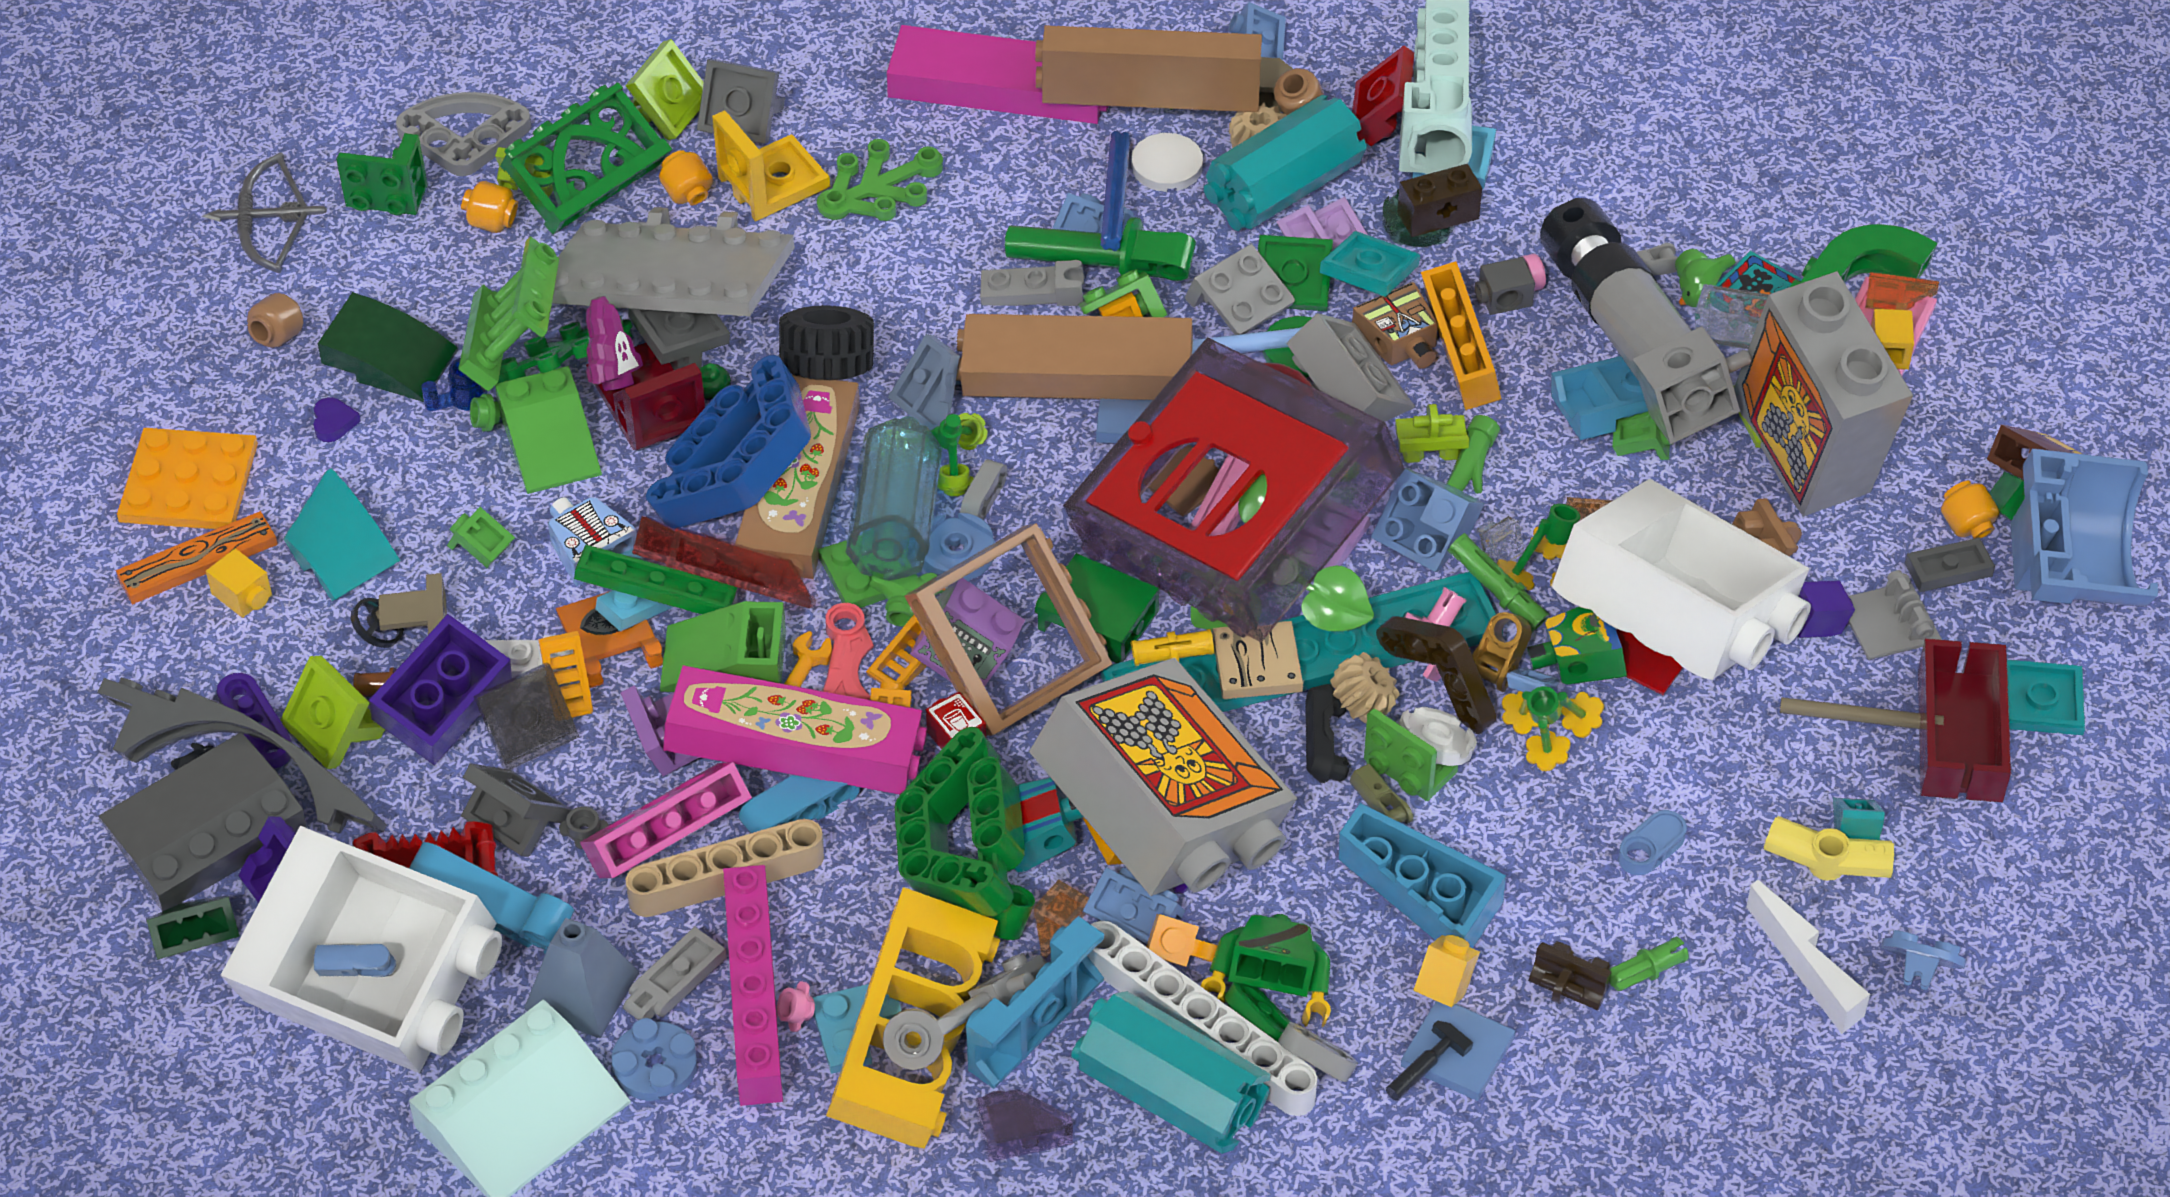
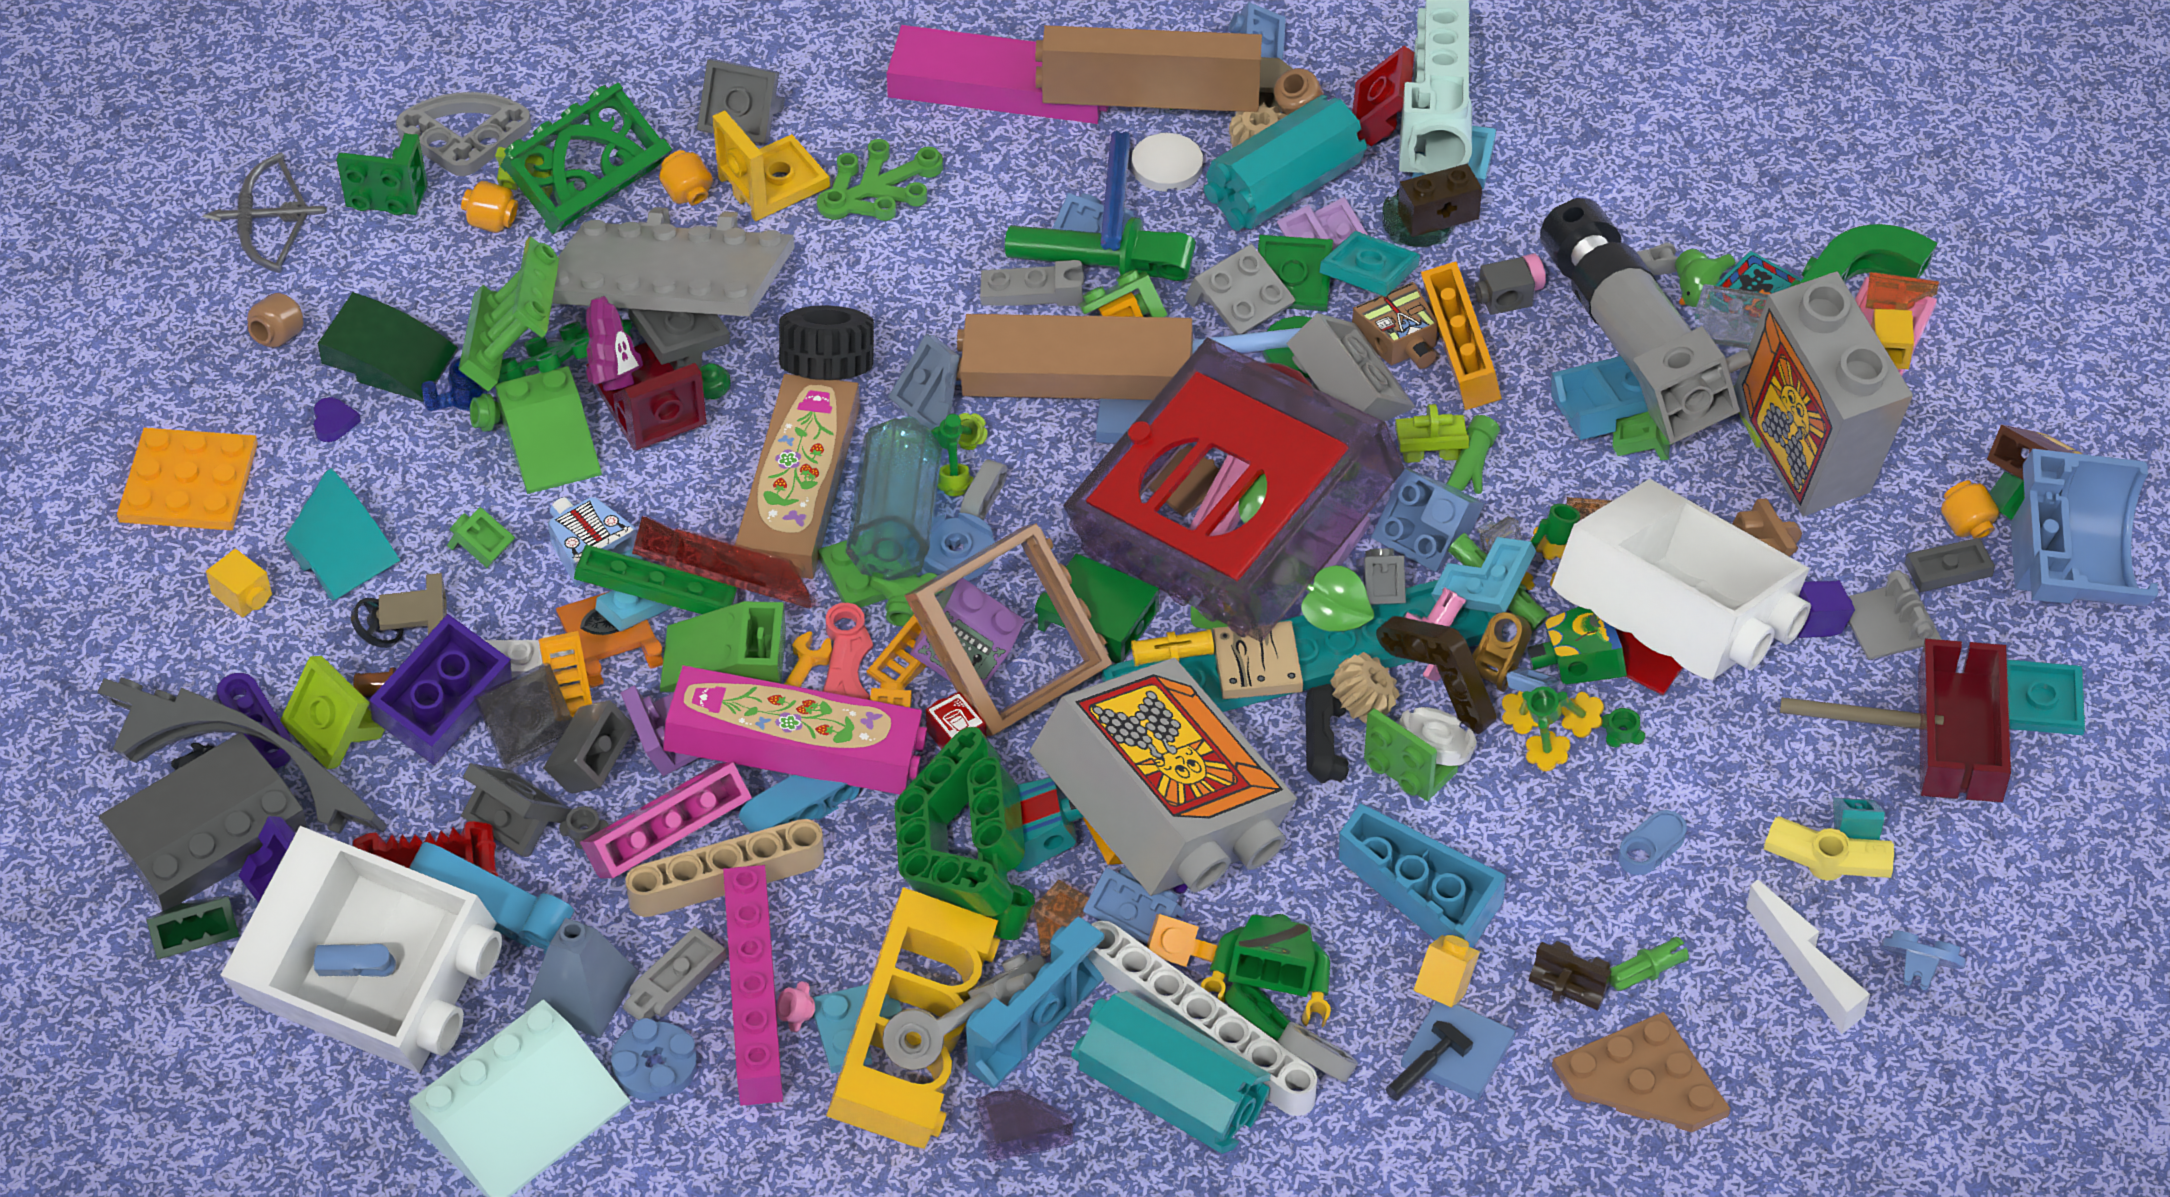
orange tile [115,511,278,605] -> none
lime bracket [622,39,704,140] -> none
blue piece [646,355,811,529] -> none
olive bar [1350,763,1413,824] -> none
none -> dark grey brick [543,700,635,794]
none -> bracket [1356,548,1406,604]
none -> medium azure plate [1432,537,1536,613]
none -> medium nougat plate [1552,1012,1730,1132]
none -> green plate [1601,708,1645,748]

